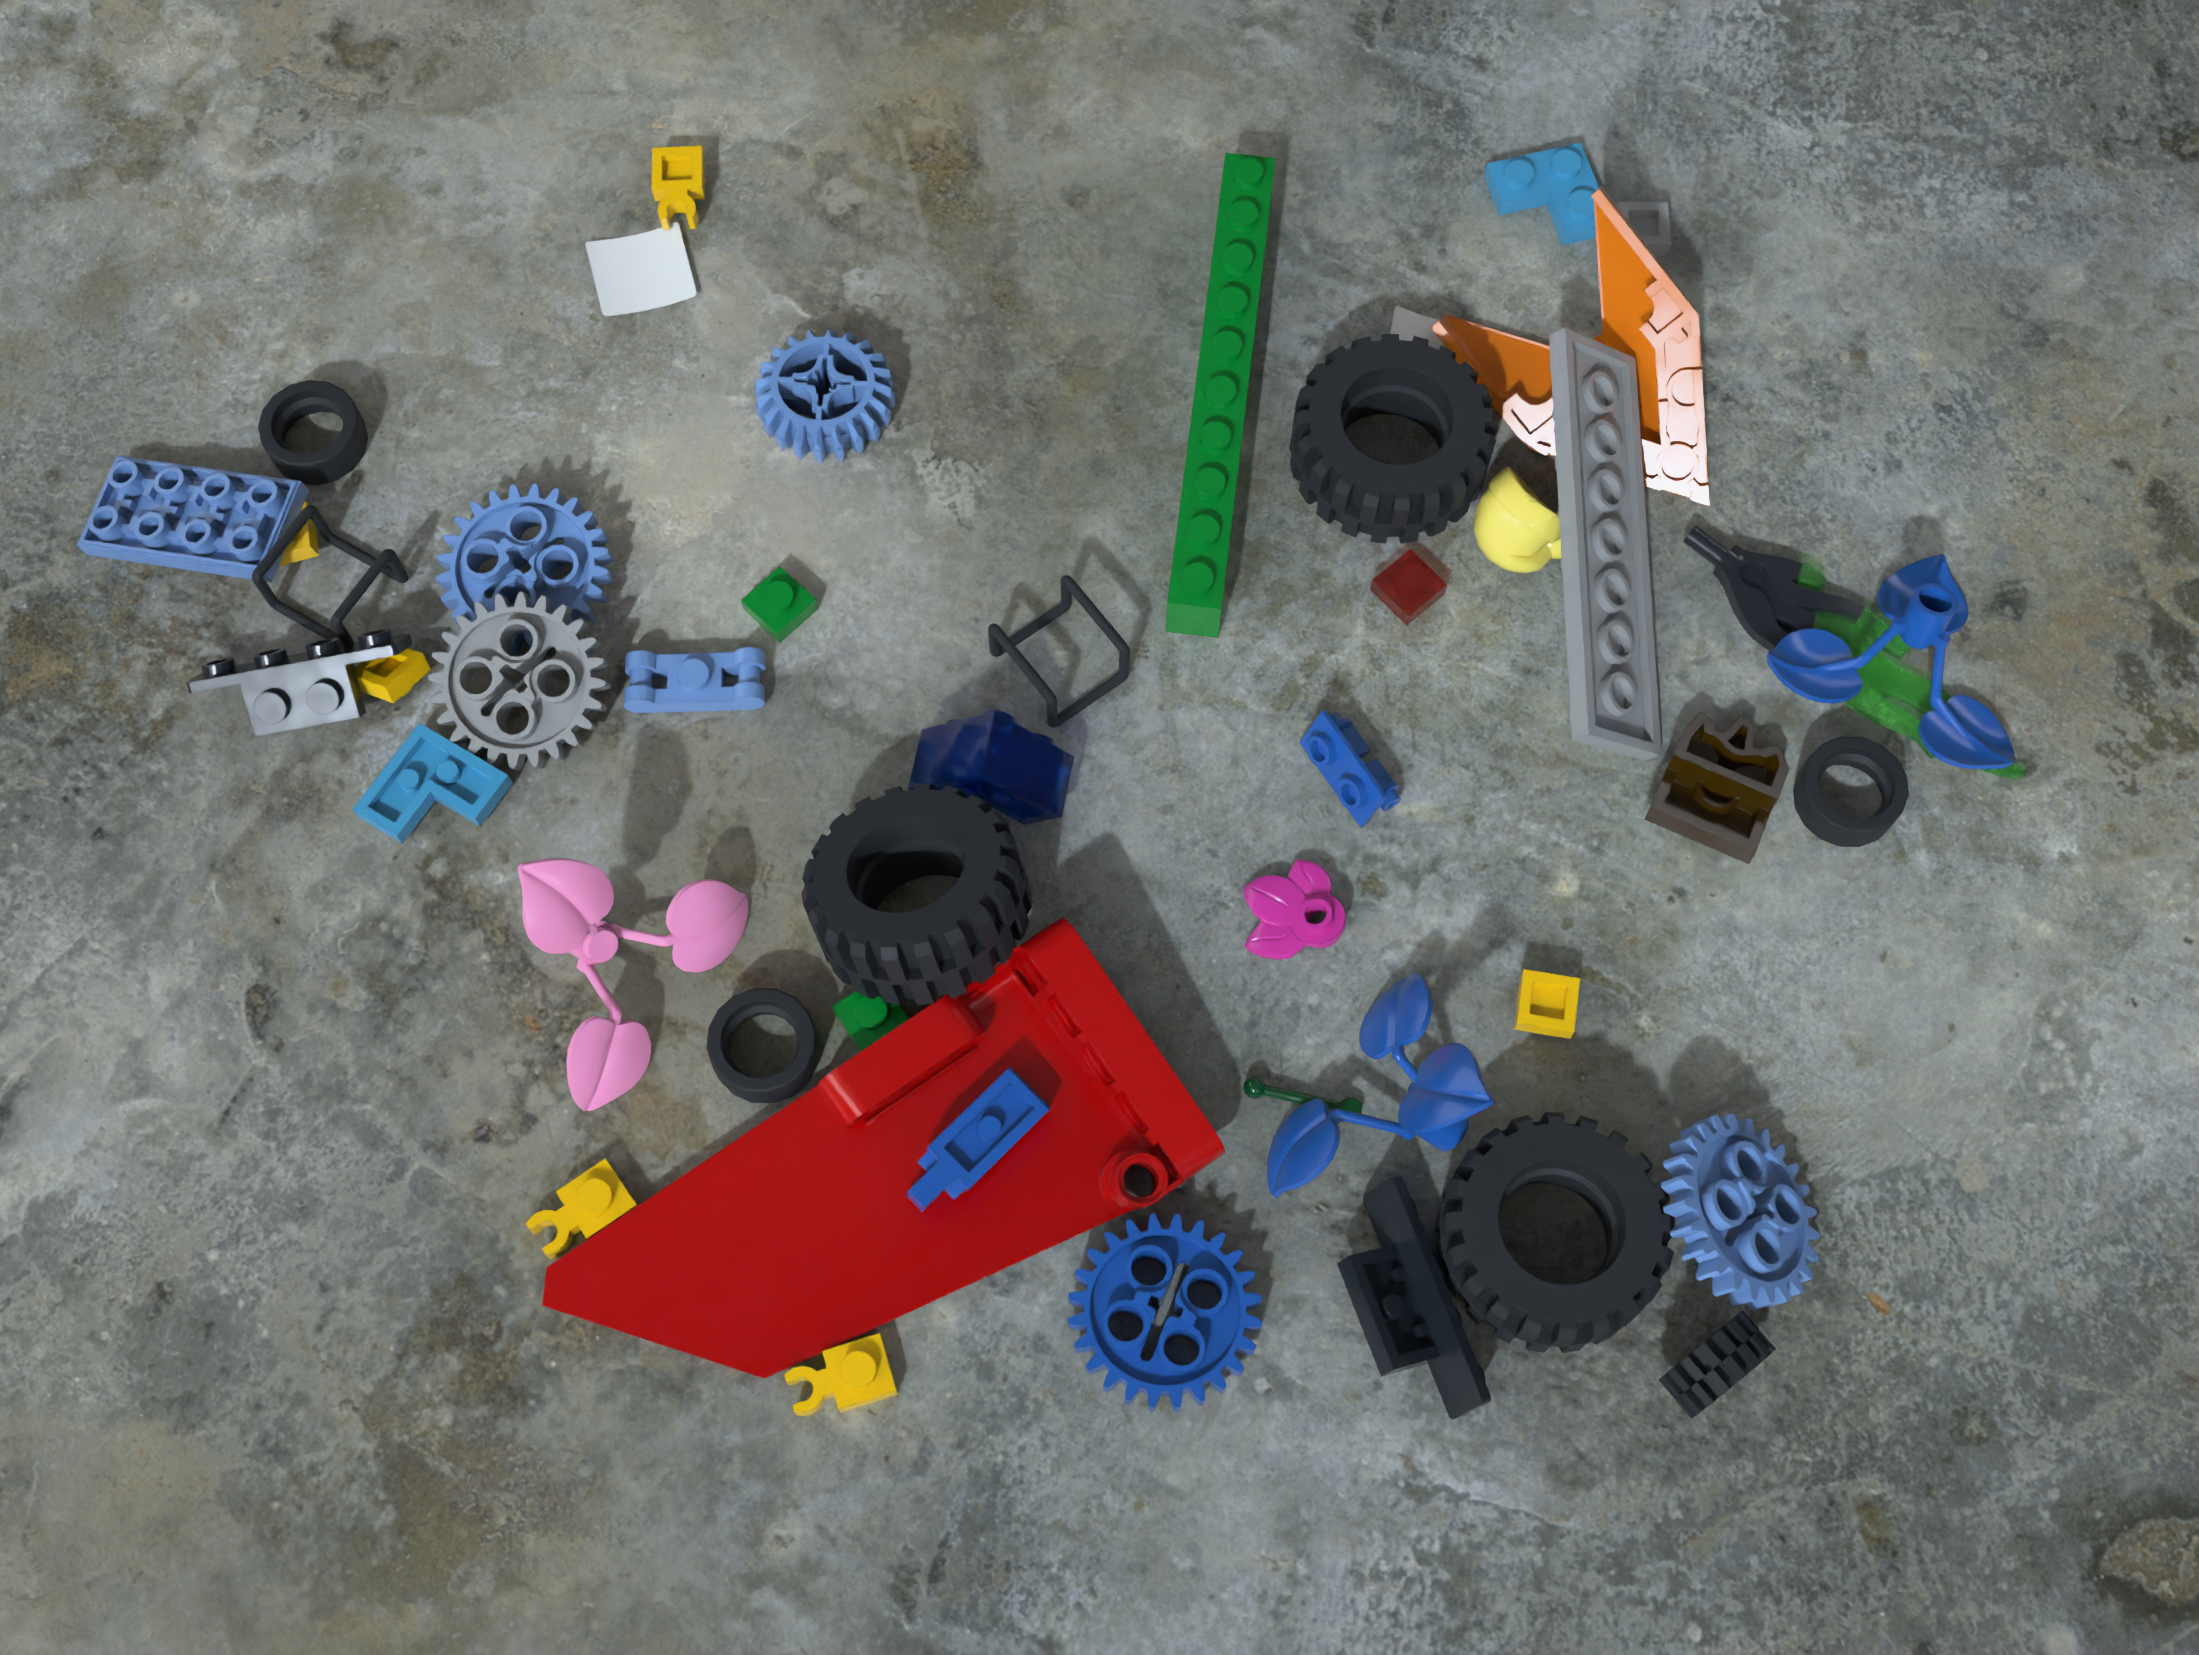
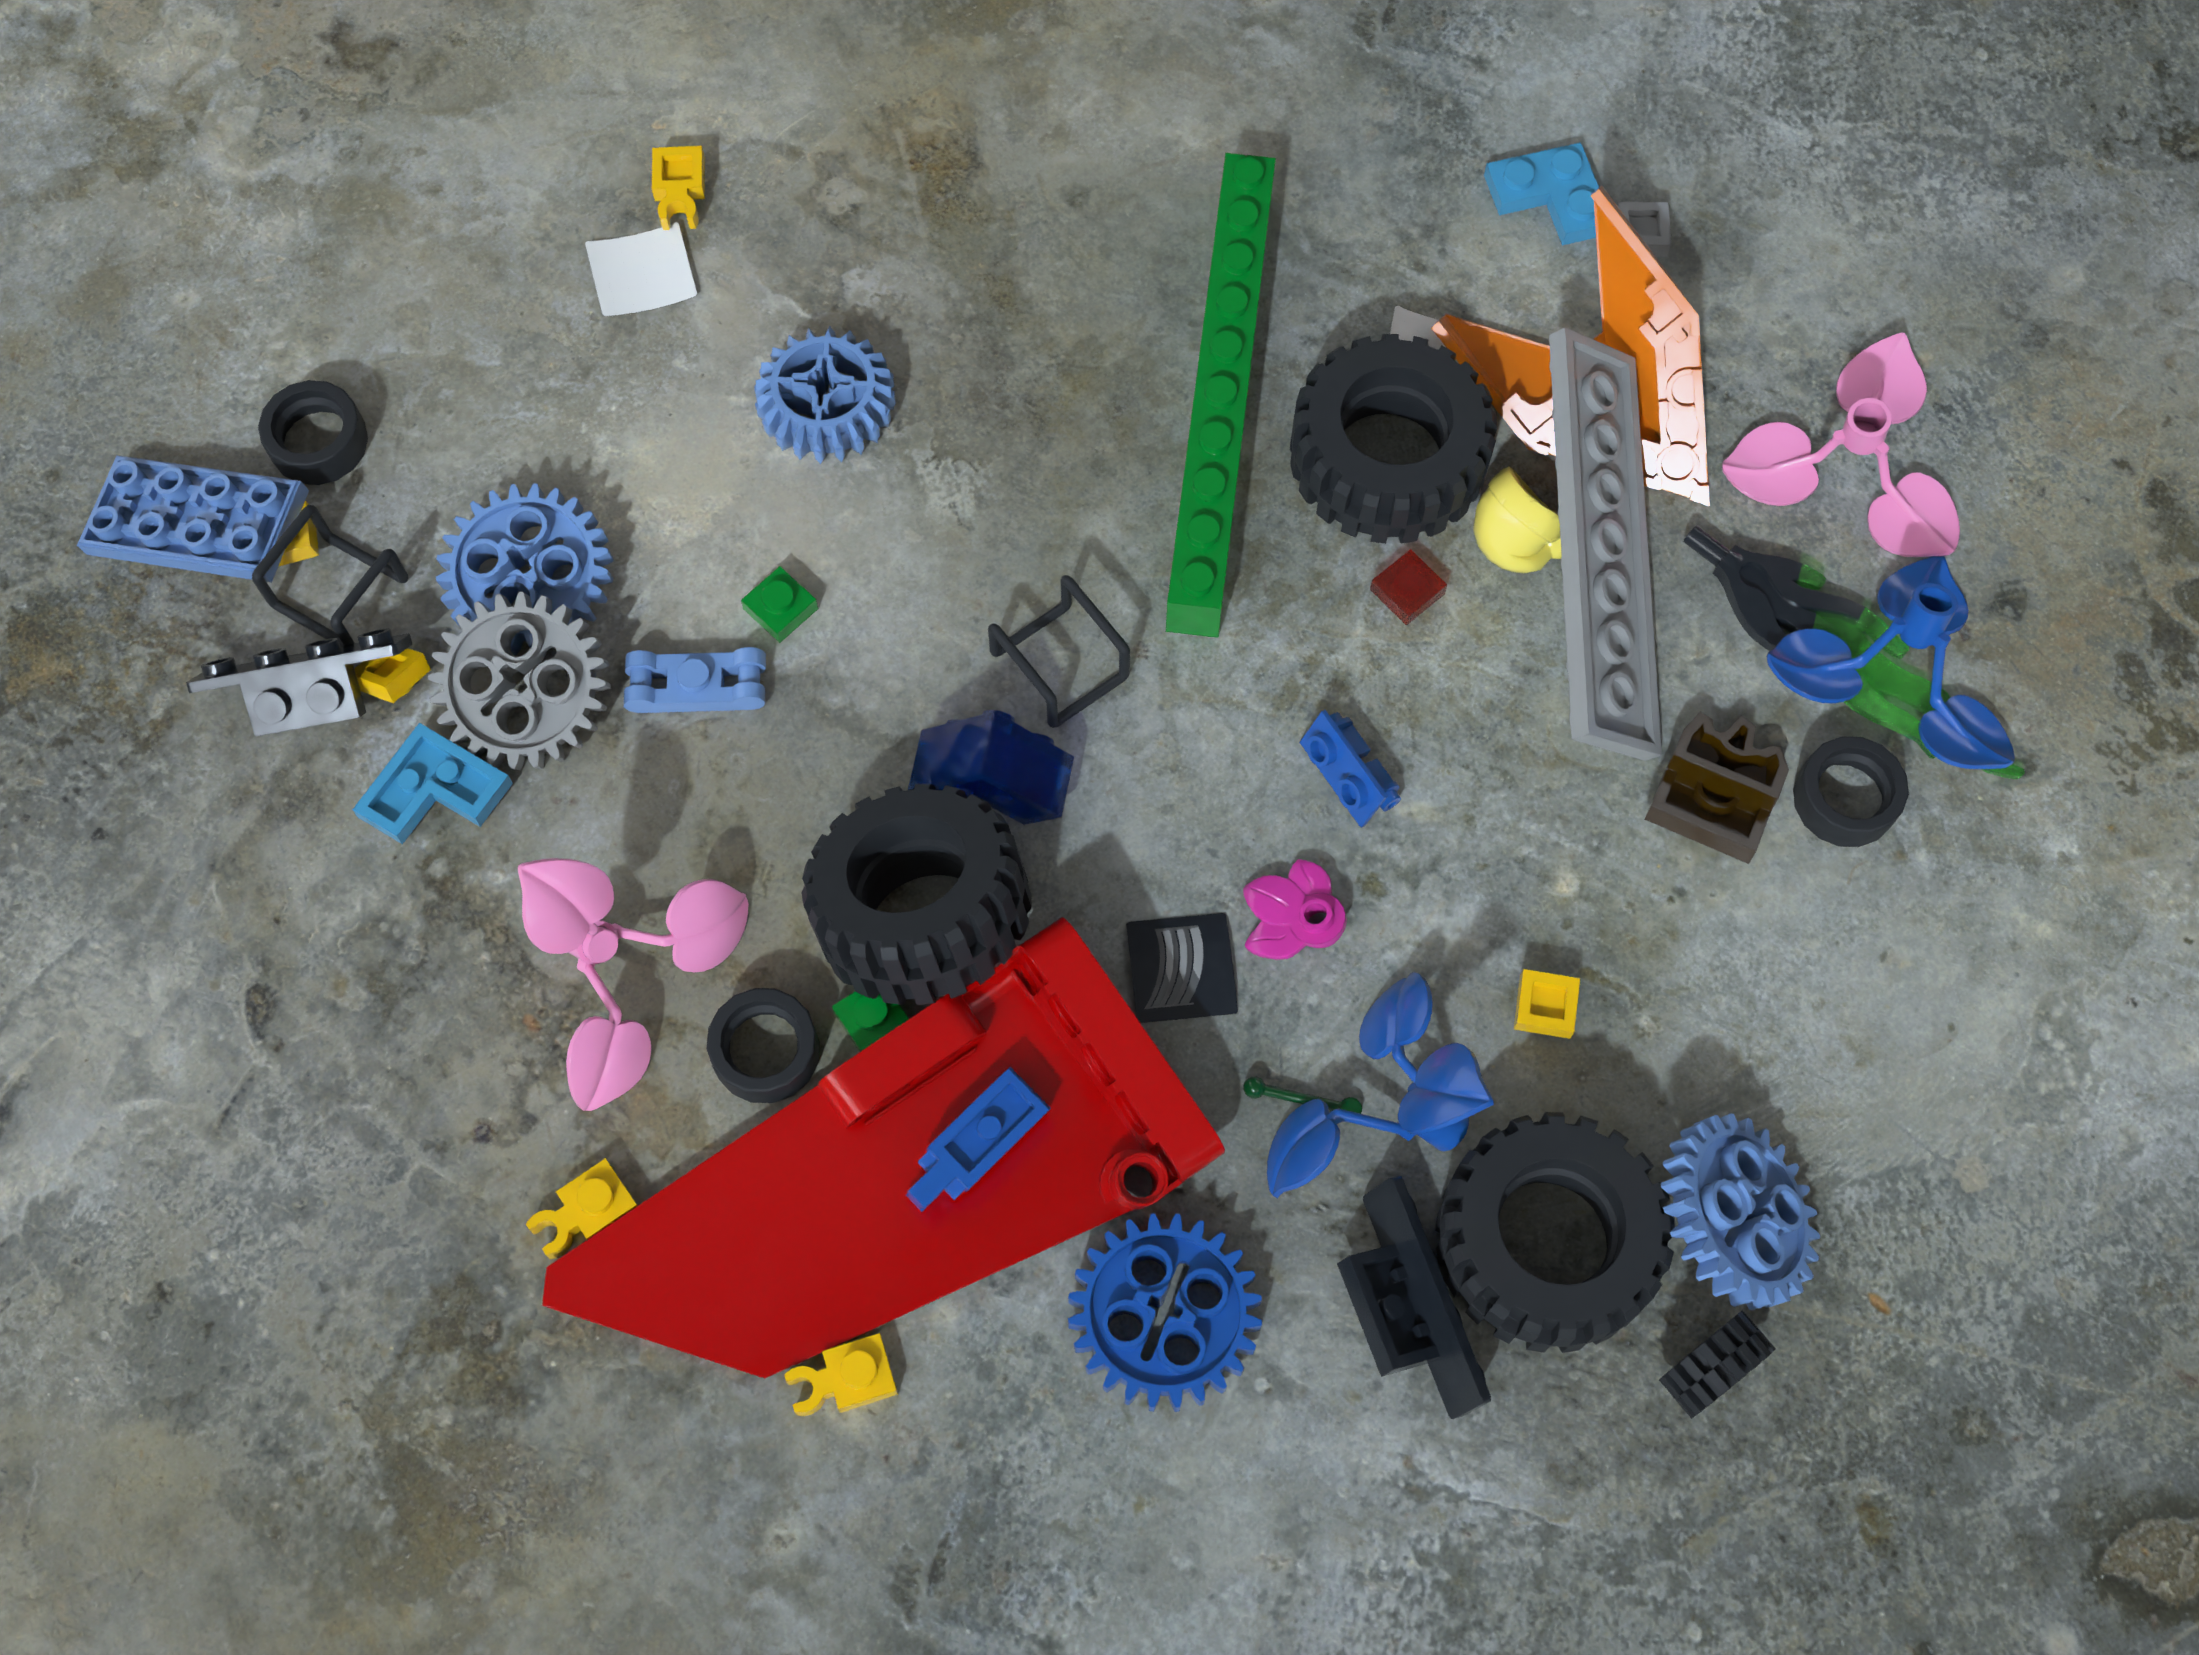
none -> black sticker [1126,913,1238,1023]
none -> bright pink plant [1722,333,1960,557]

